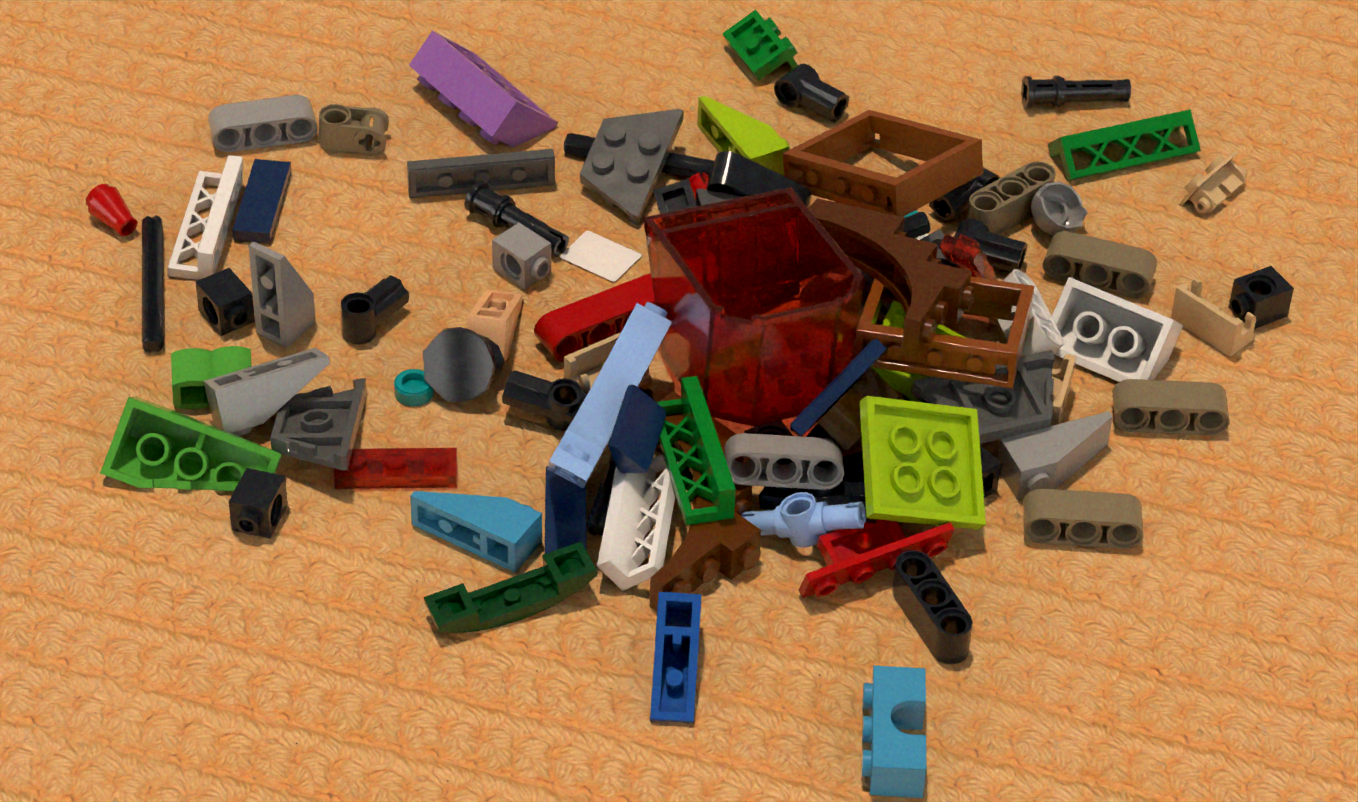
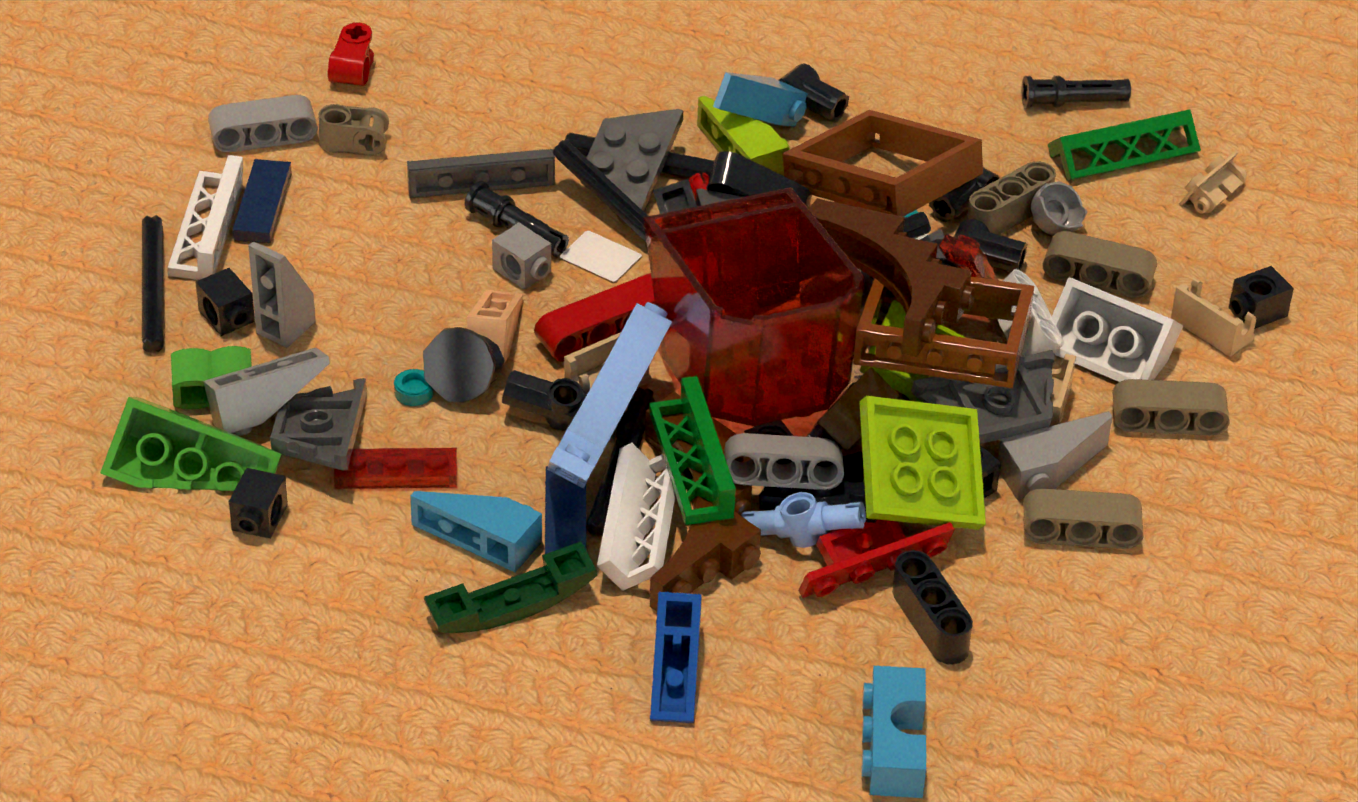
red cone [86,184,138,237] -> none
black piece [341,275,409,344] -> none
medium lavender slope [409,30,558,147] -> none
dark blue slope [608,385,666,473] -> none
green bracket [722,10,798,81] -> none
dark blue tile [790,339,887,437] -> none
none -> red piece [328,22,374,86]
none -> black axle [553,140,685,265]
none -> dark azure slope [713,72,808,127]

